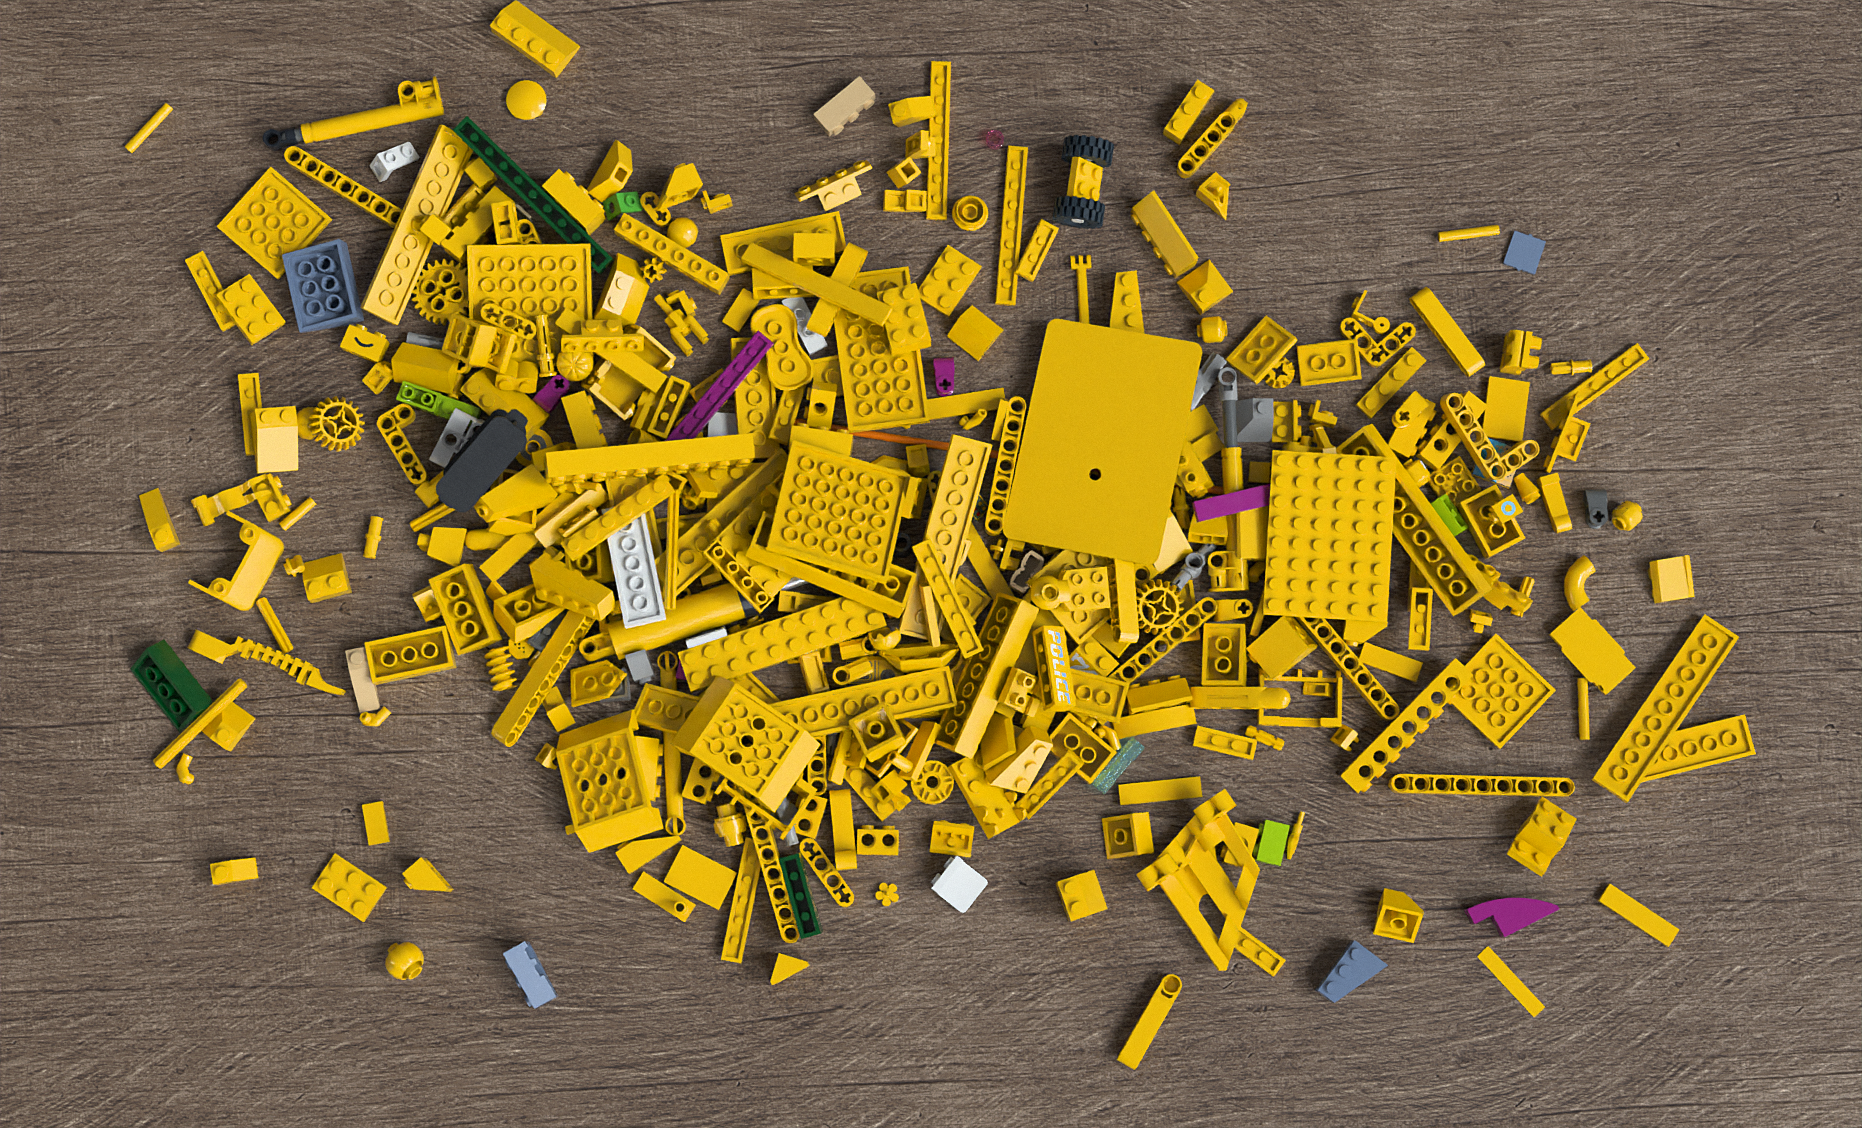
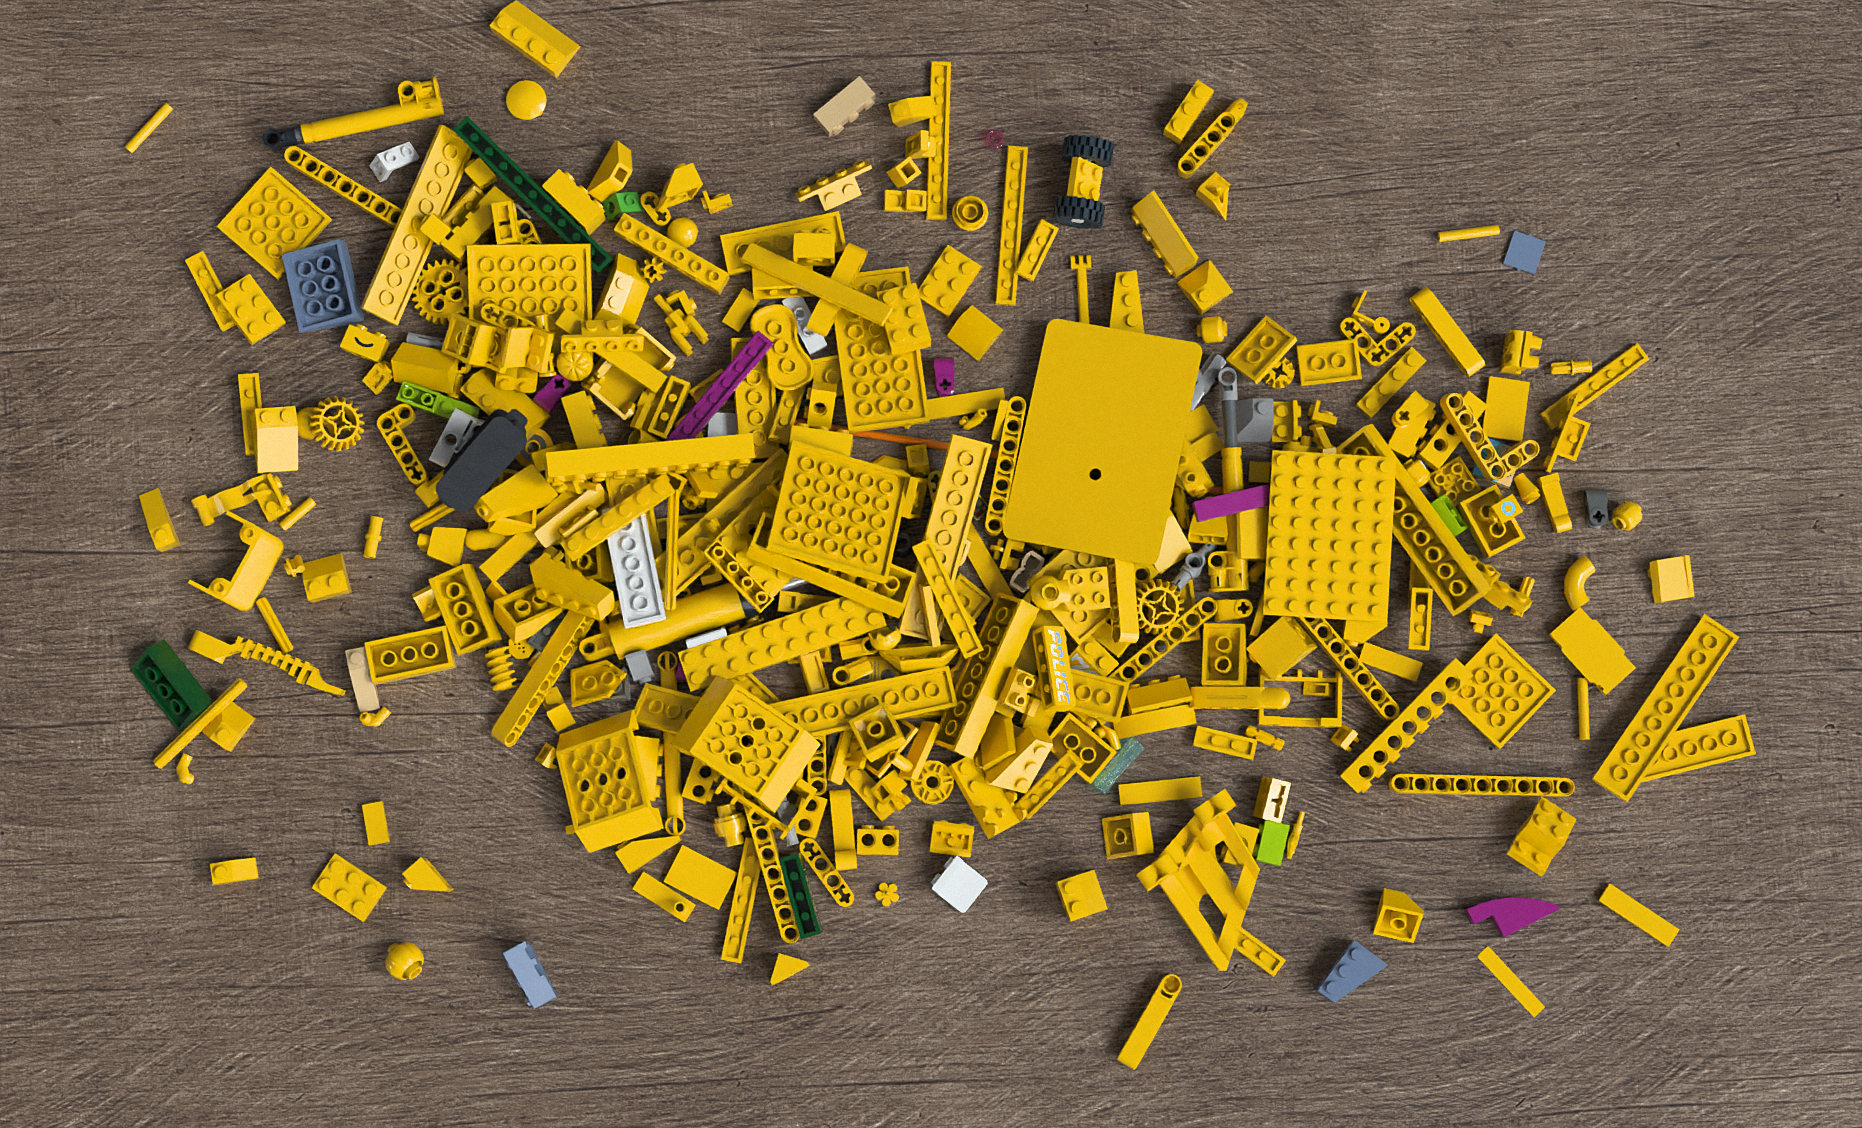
none -> yellow bracket [501,326,554,373]
none -> yellow brick [1253,776,1291,823]

